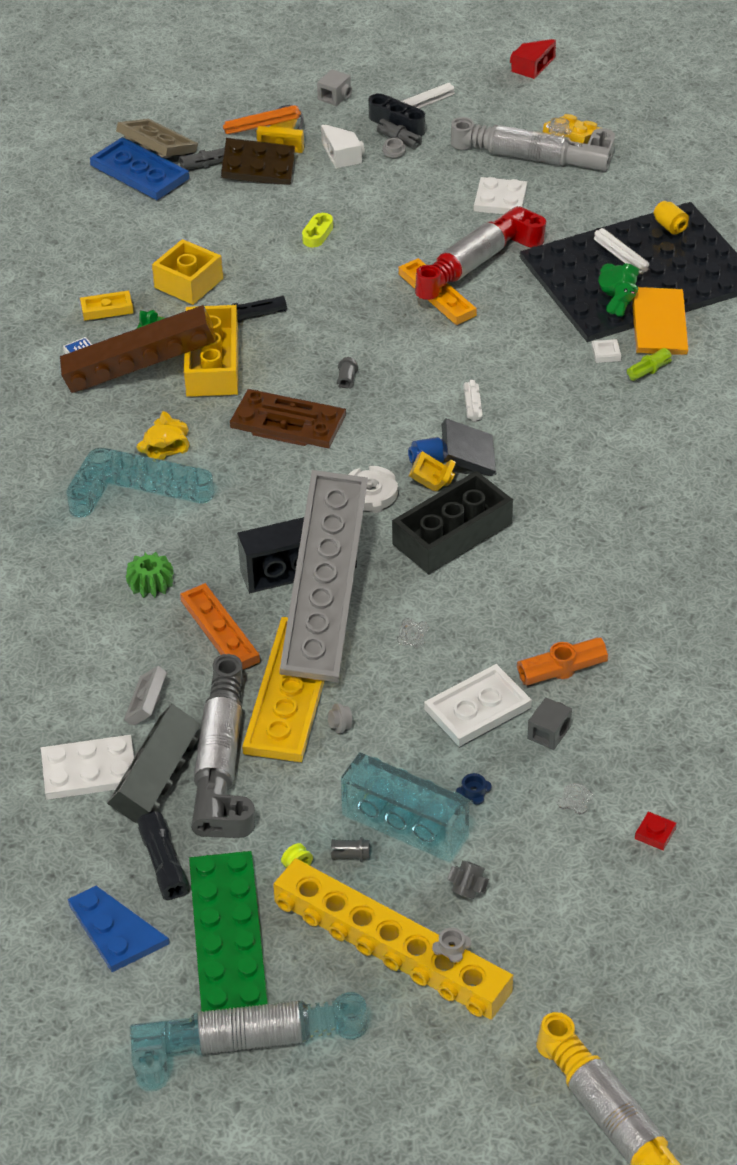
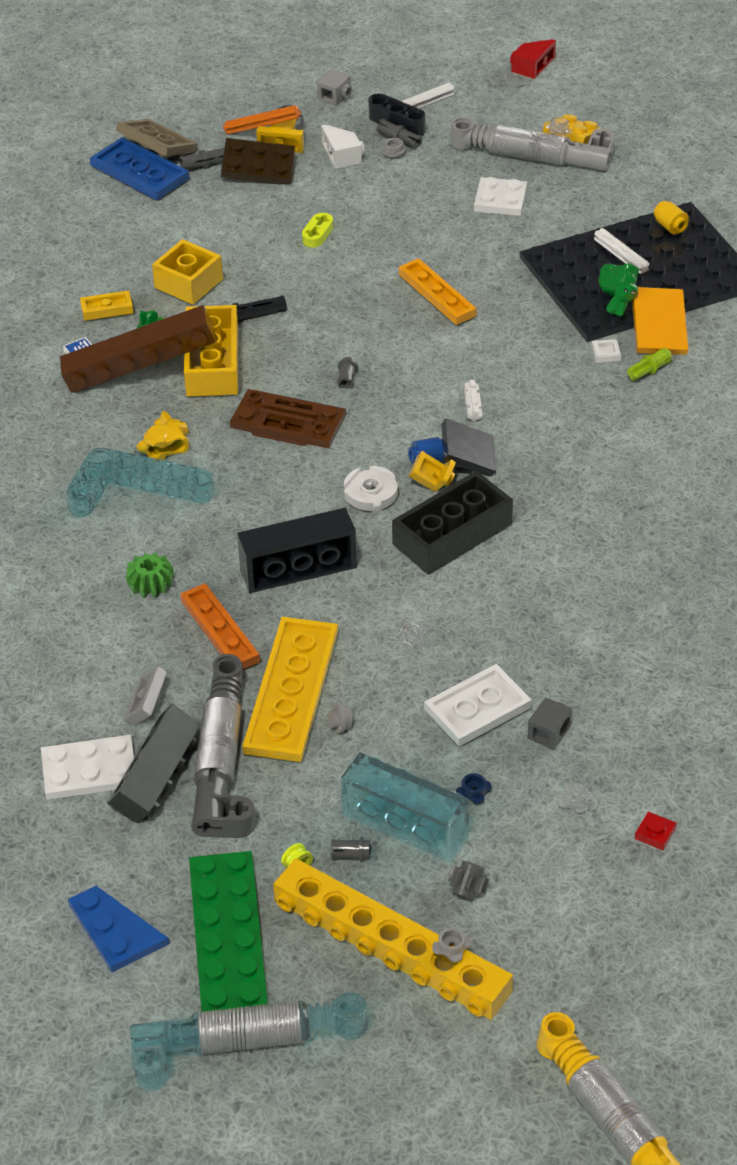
black axle [137,811,189,901] -> none
light grey plate [279,470,368,682] -> none
red piece [415,206,546,300] -> none
orange piece [517,637,608,685] -> none

